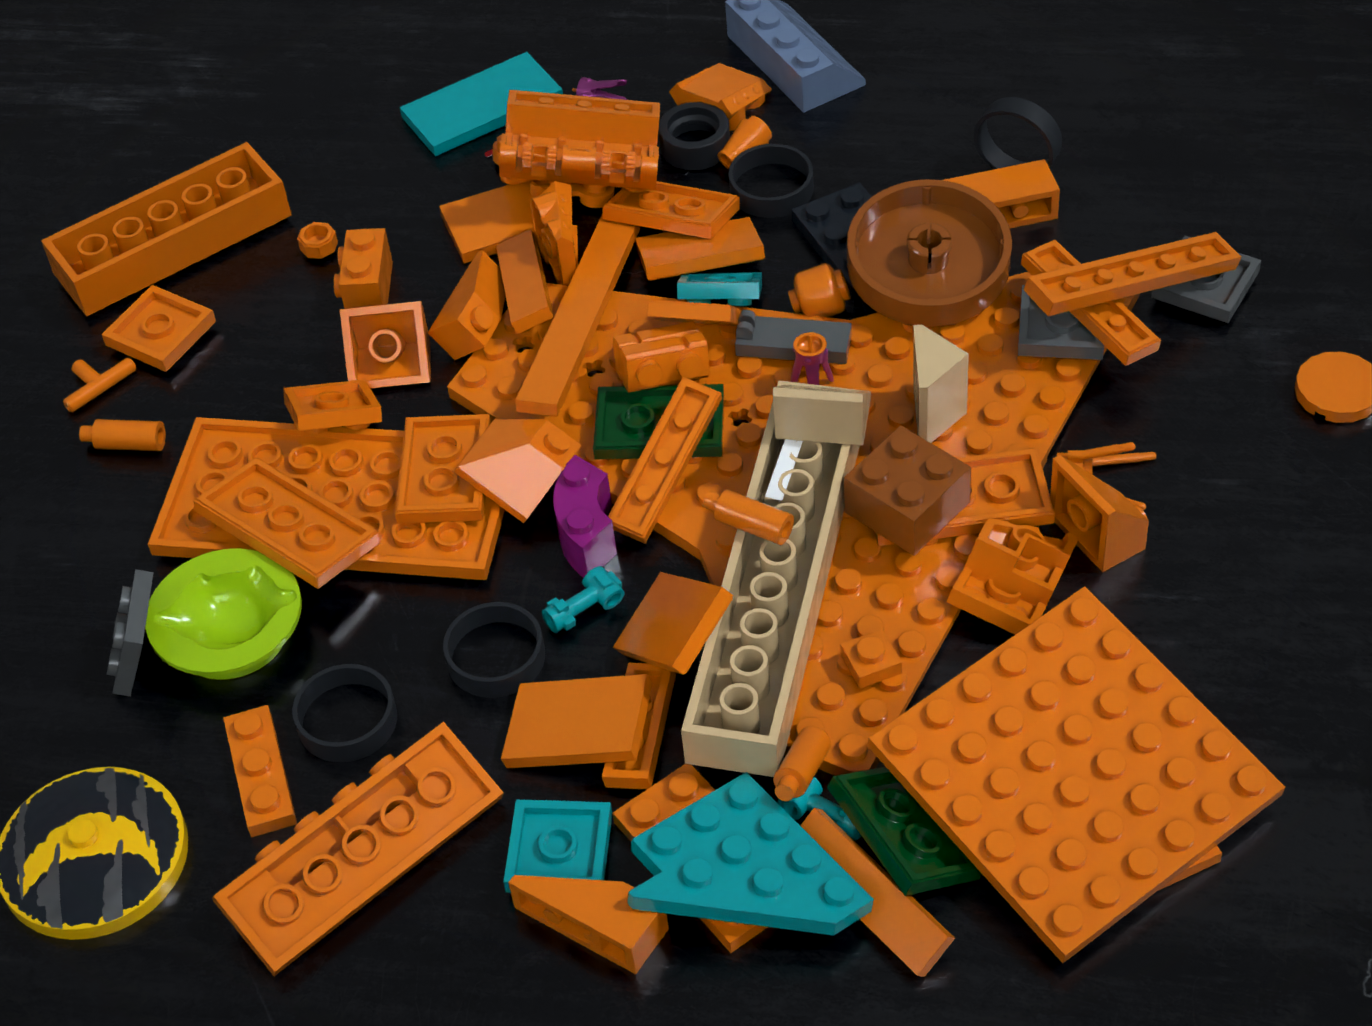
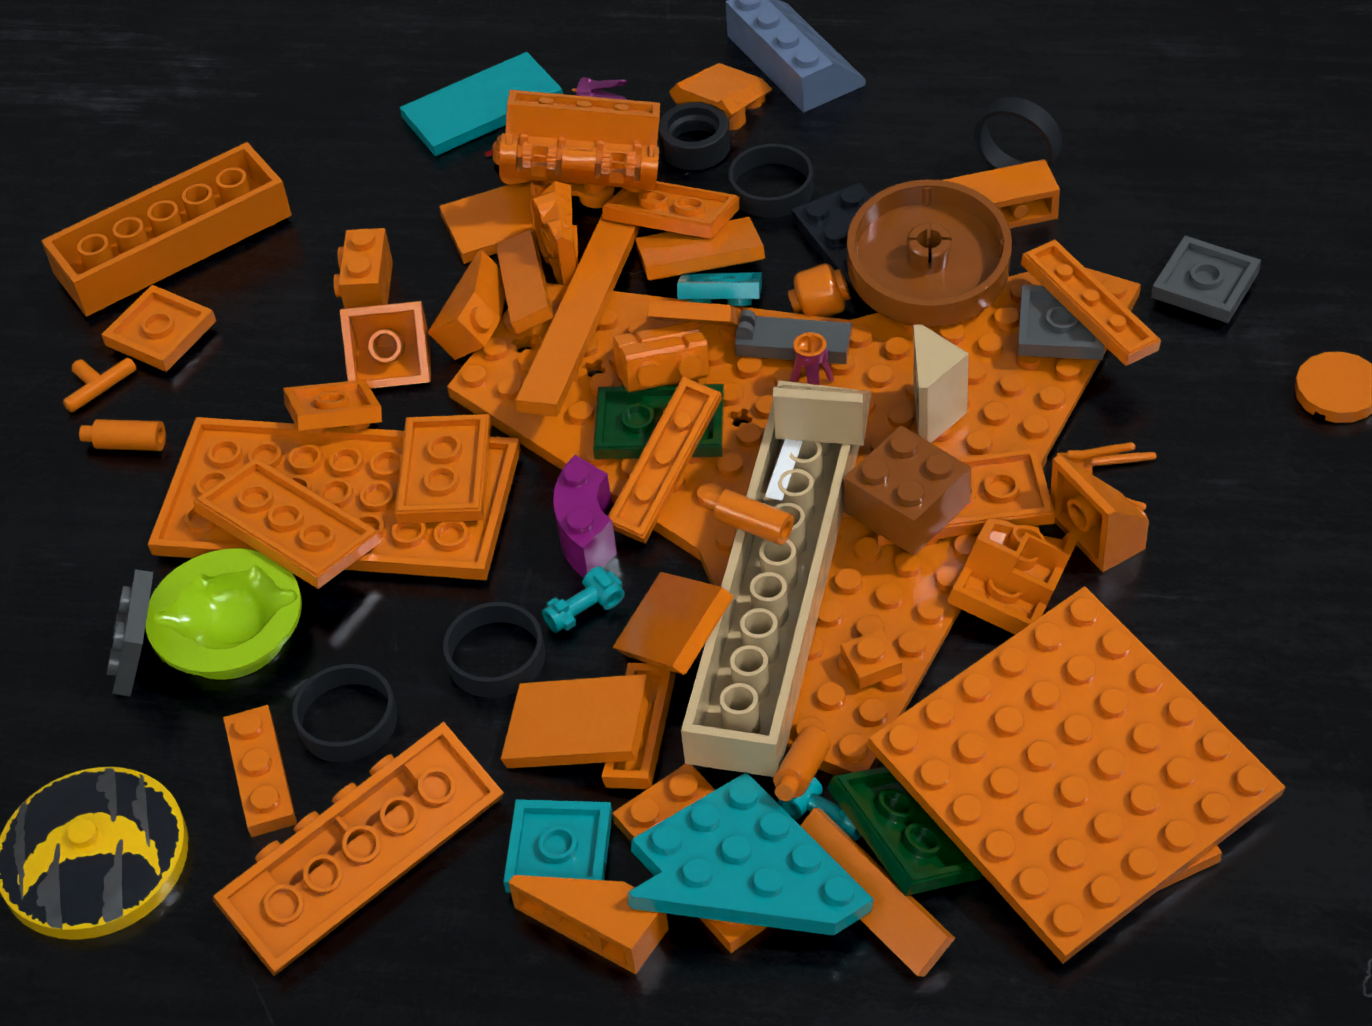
orange tile [297,222,338,259] -> none
orange slope [454,419,581,523] -> none
orange cone [717,116,772,169] -> none
orange plate [1023,232,1242,316] -> none

